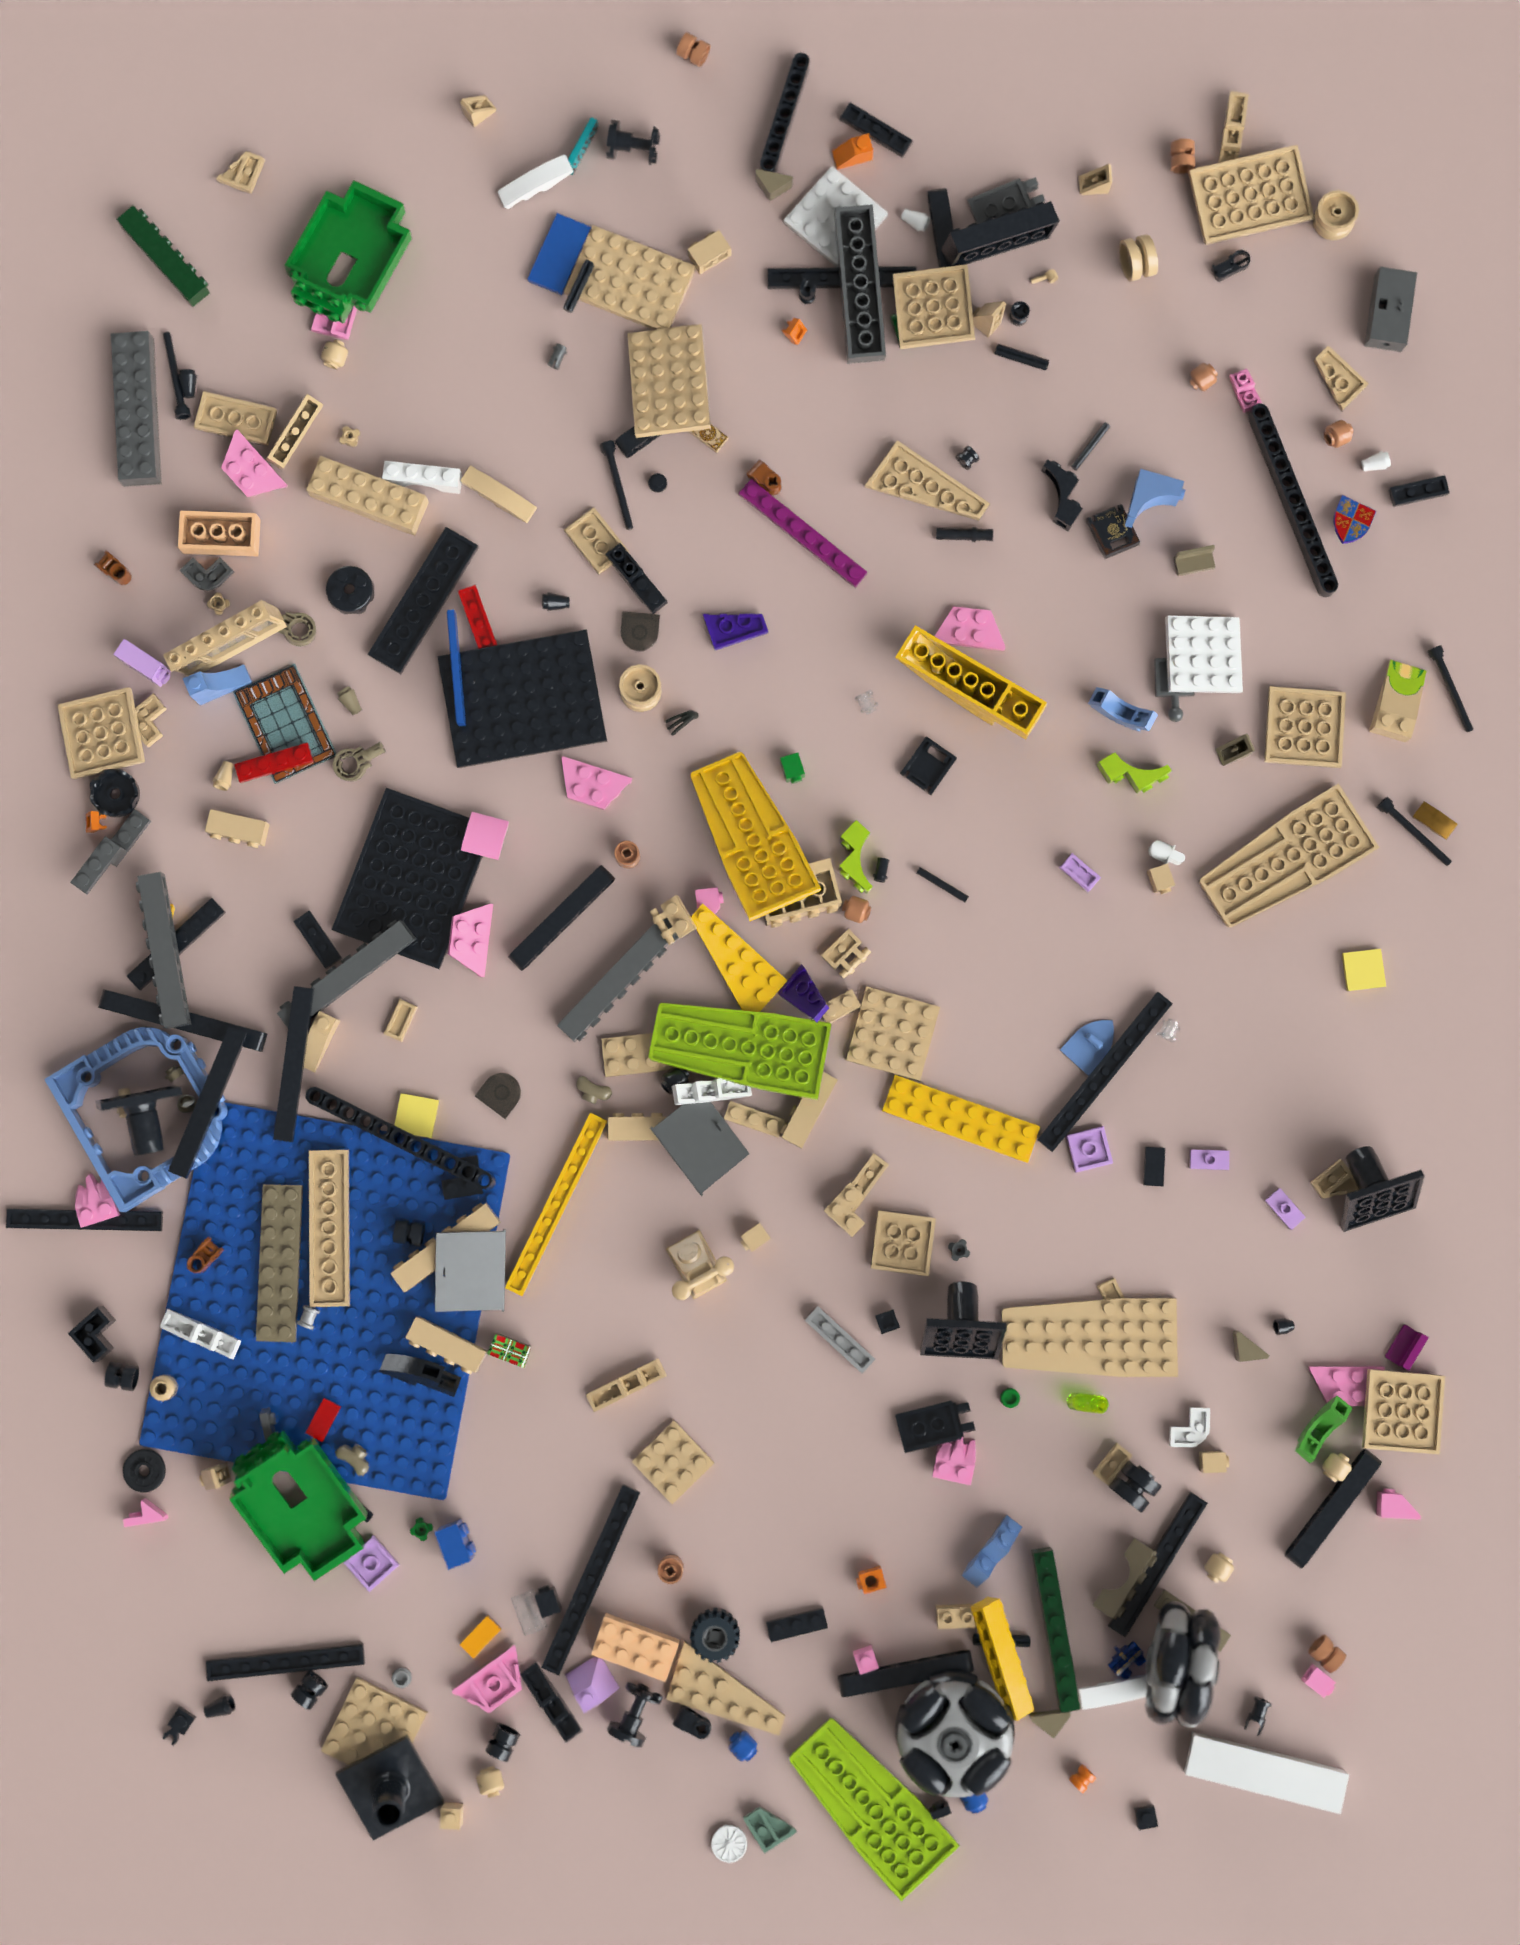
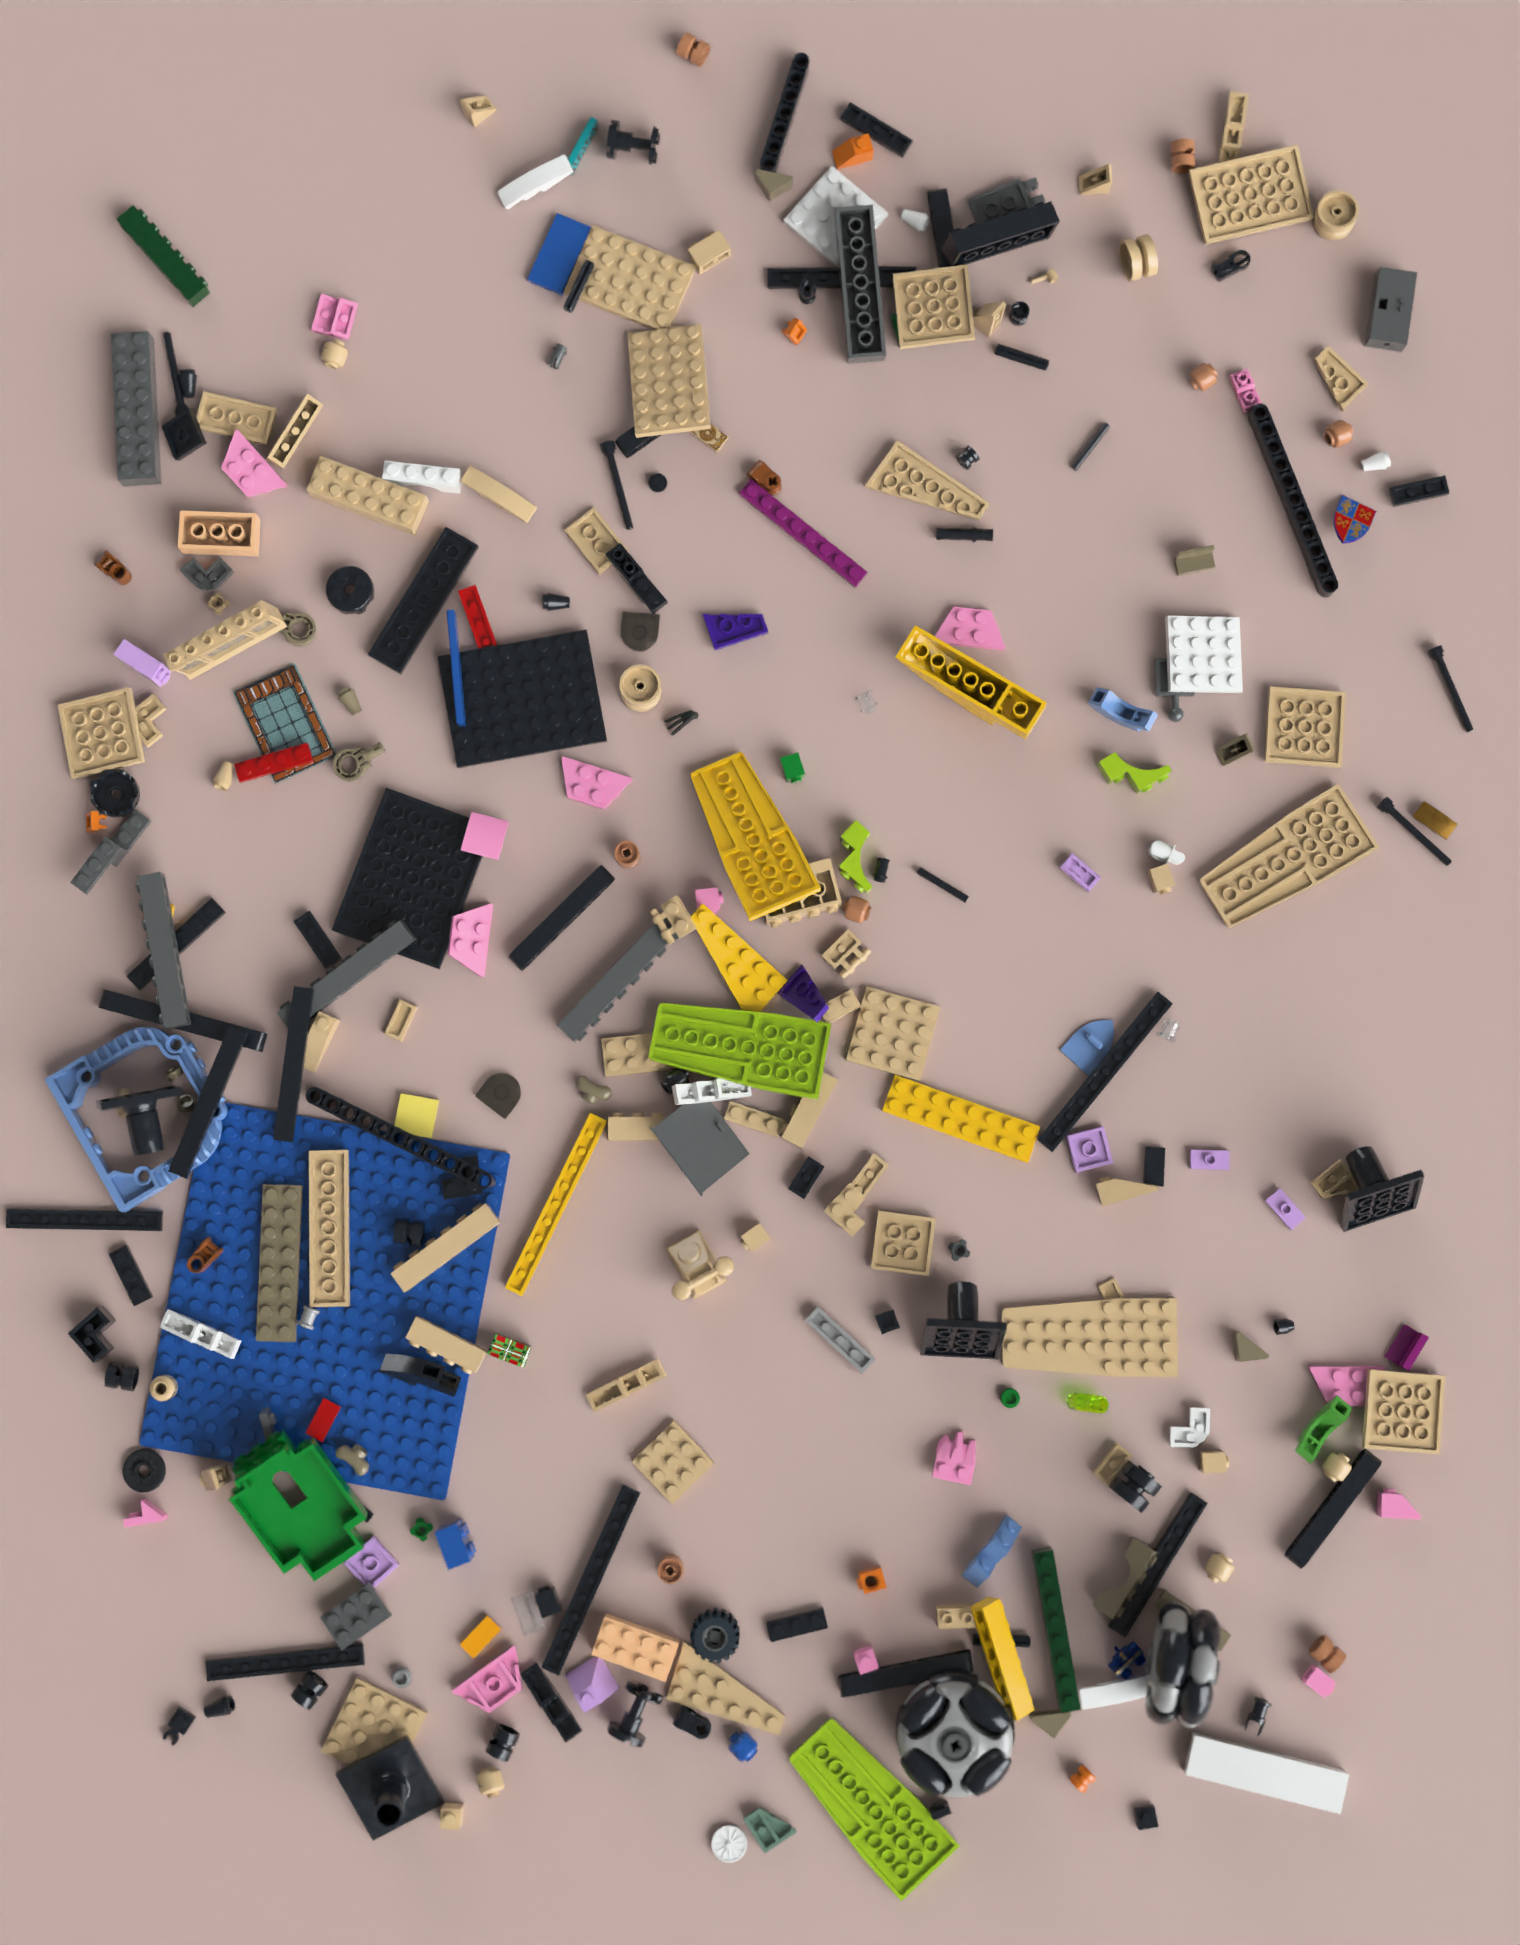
bright pink plate [75,1174,120,1227] -> none
medium blue arch [183,665,253,705] -> none
tan brick [205,809,270,848] -> none
tan wing [217,151,265,194] -> none
green panel [285,180,412,324] -> none
tan plate [339,426,361,447] -> none
piece [435,1229,506,1312] -> none
black tile [895,1400,976,1454] -> none
black container [900,736,957,795] -> none
blue head [960,1793,988,1814] -> none
black arch [1041,459,1083,531] -> none
black container [1086,504,1140,559] -> none
medium blue arch [1124,469,1185,528] -> none
light yellow tile [1342,949,1386,991] -> none
tan slope [1369,660,1427,742] -> none
none -> black plate [109,1245,153,1306]
none -> black plate [162,408,206,461]
none -> dark grey plate [320,1582,392,1650]
none -> black plate [788,1156,825,1199]
none -> tan slope [1096,1176,1159,1206]

